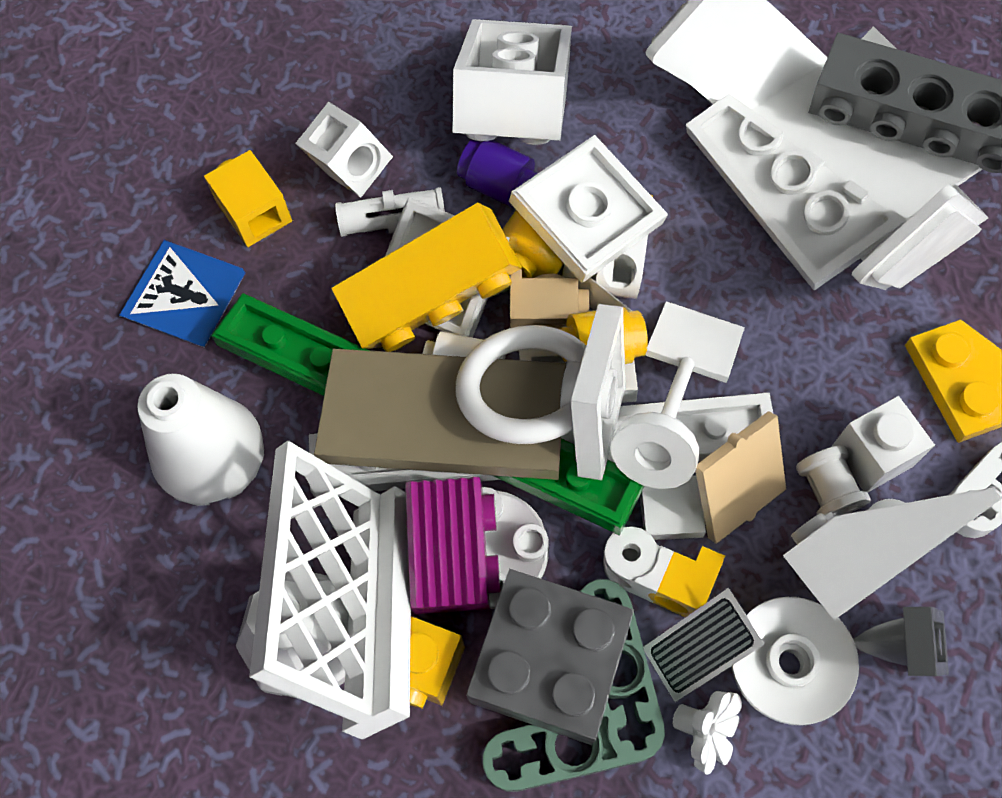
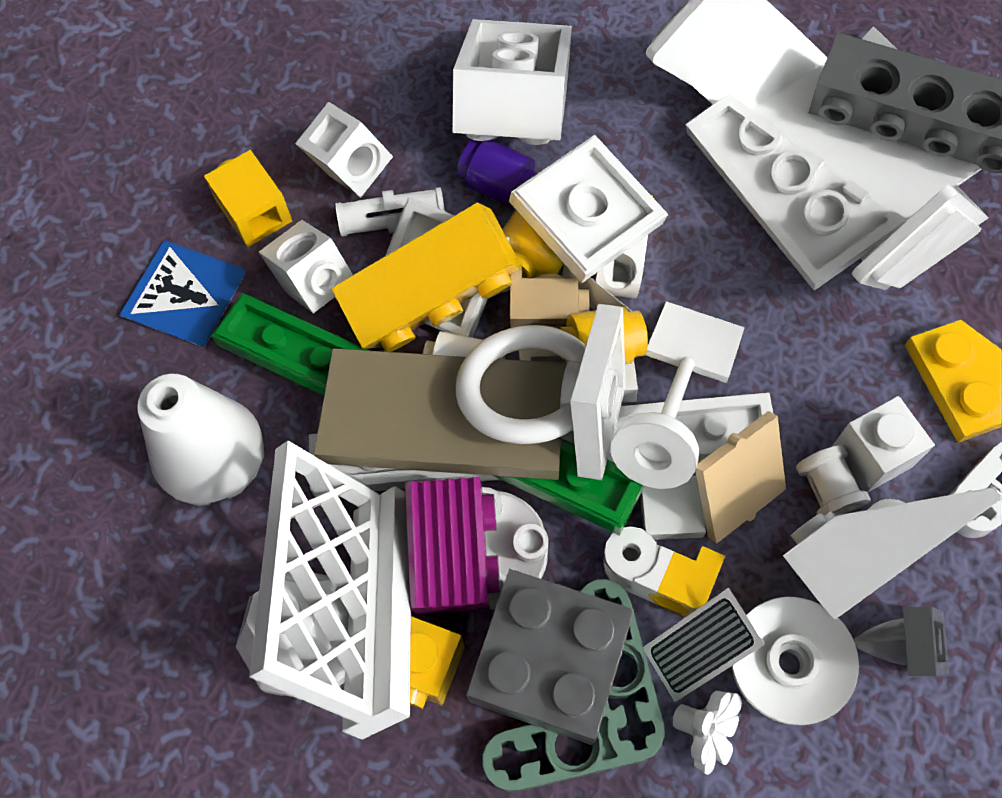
none -> white brick [259,220,353,313]

